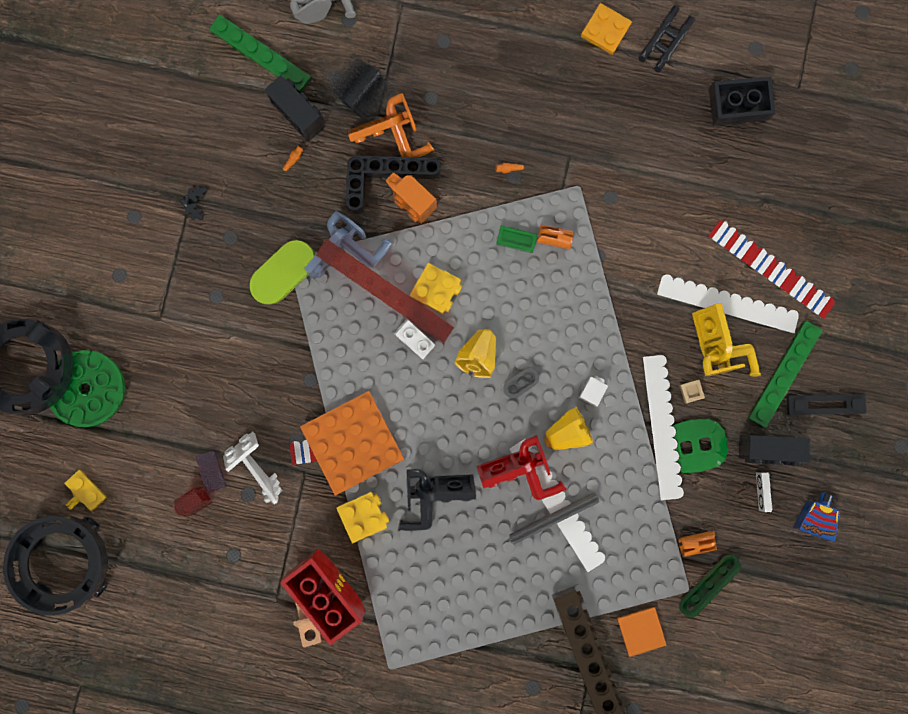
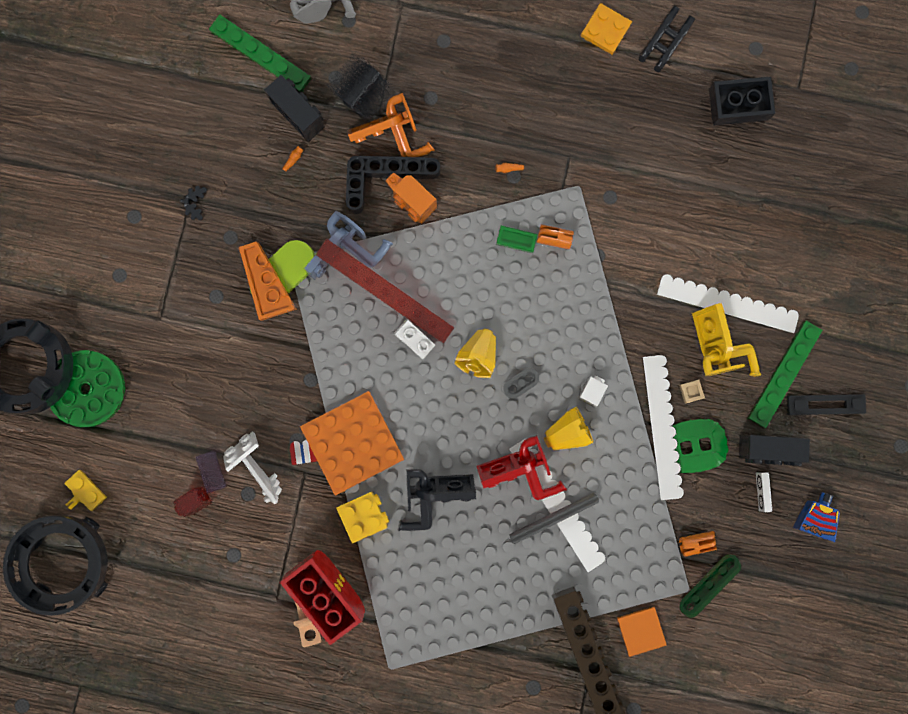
yellow plate [409,263,463,315] -> none
sticker [709,221,835,319] -> none
none -> orange wing [239,241,297,321]

